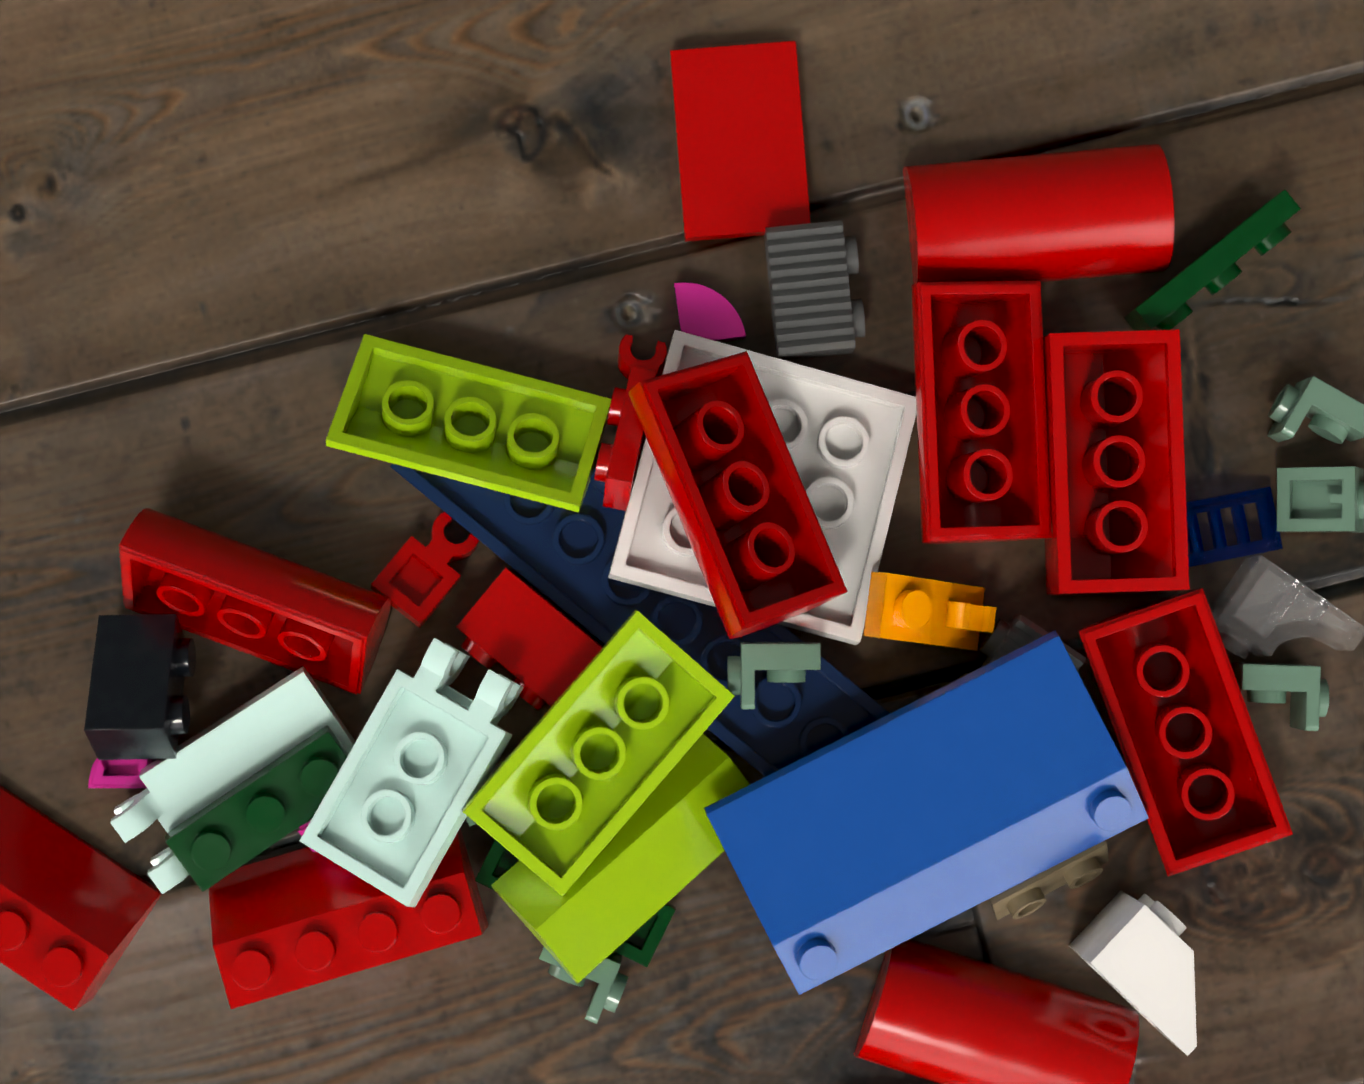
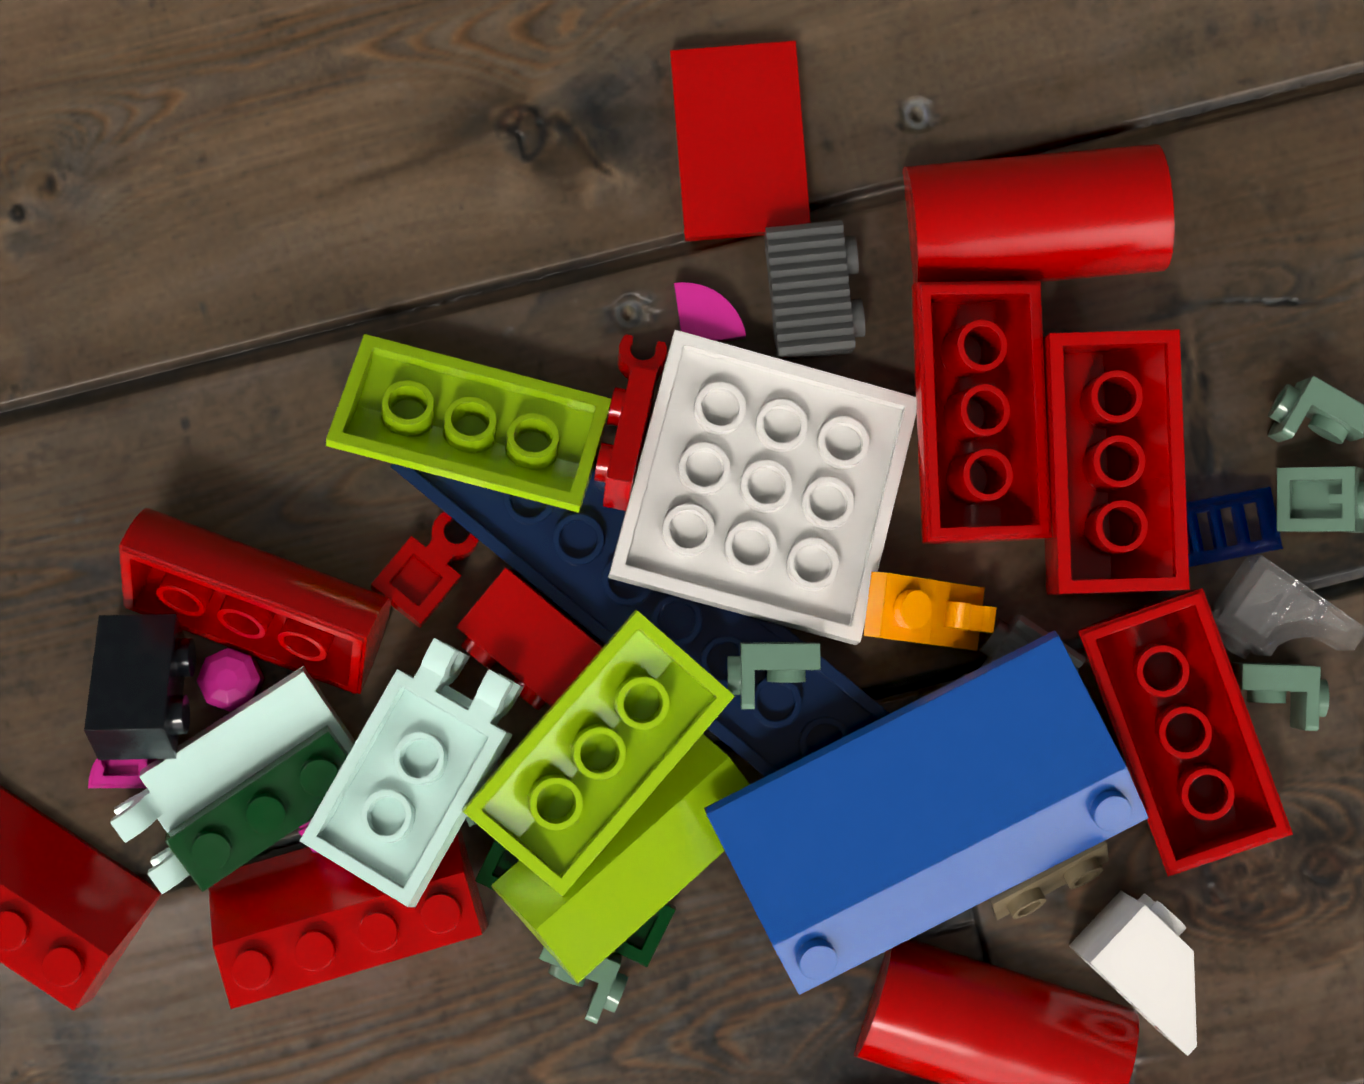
red brick [628,351,848,639] -> none
dark green plate [1124,189,1301,331] -> none
none -> dark pink tile [197,648,265,712]

